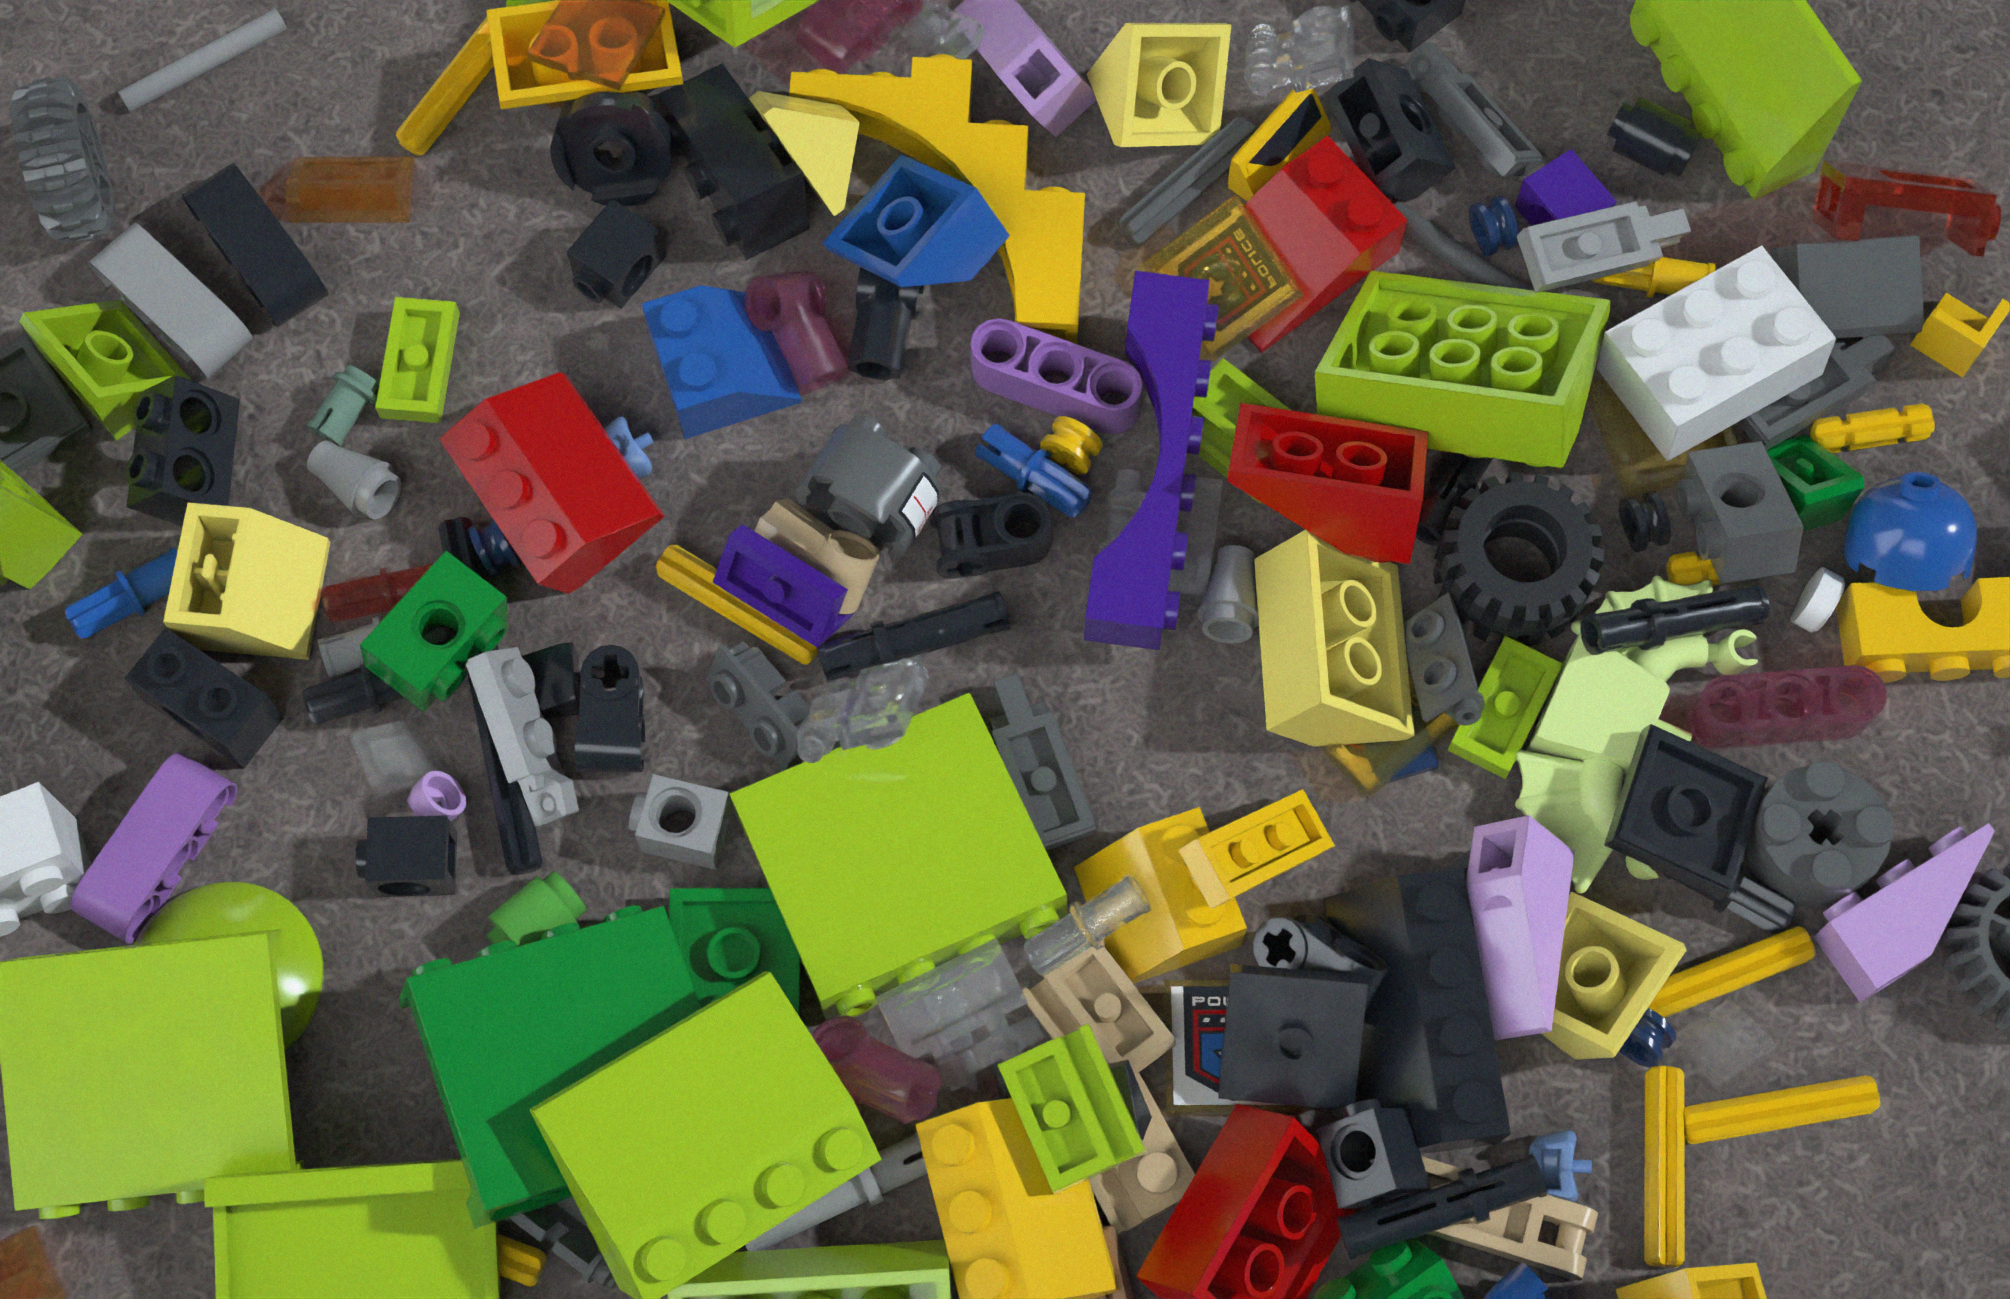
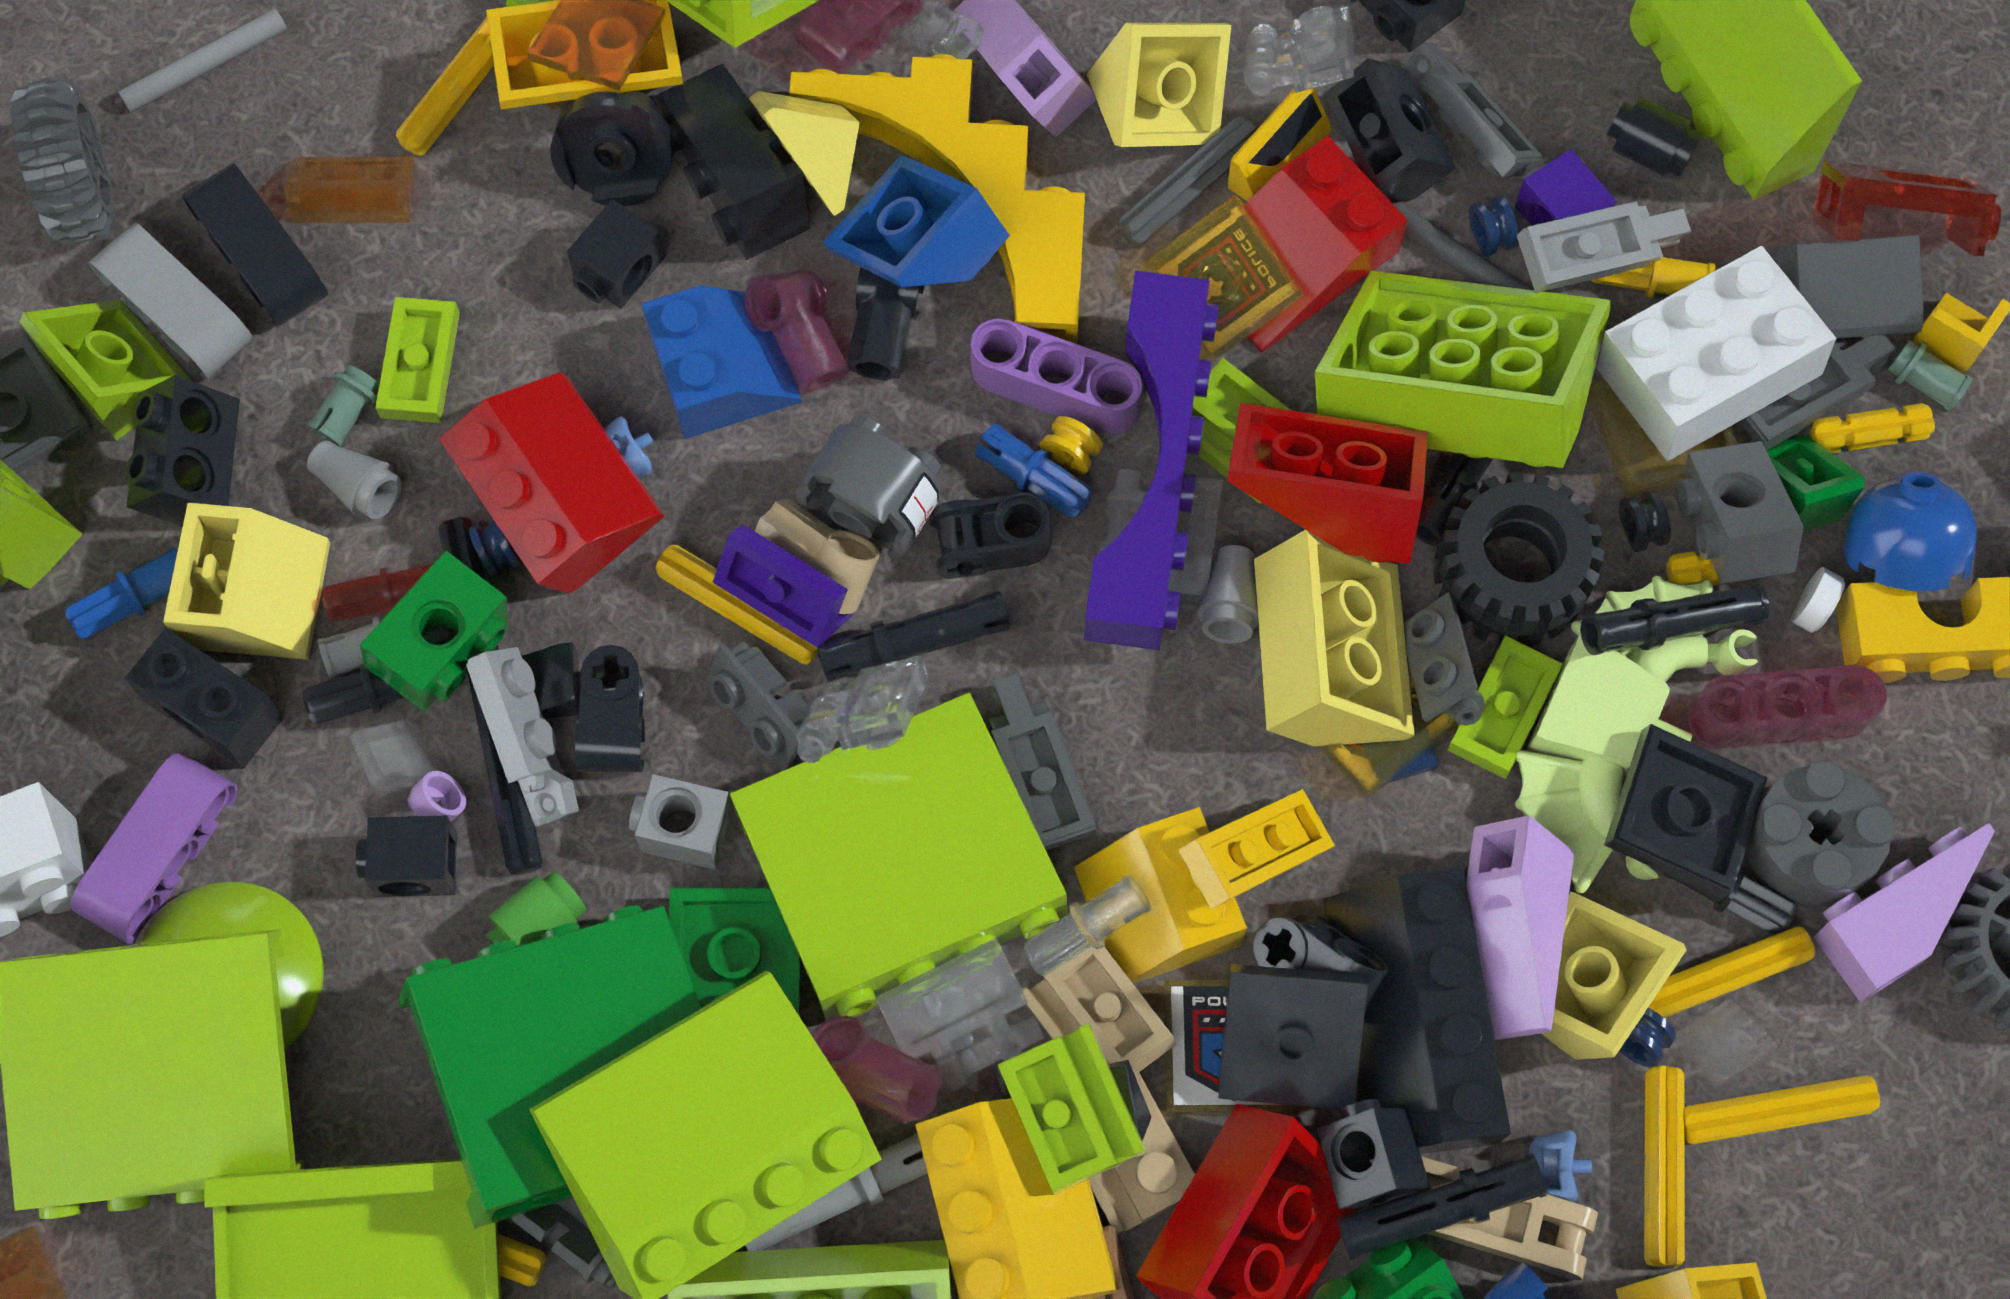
none -> sand green pin [1887,339,1973,412]

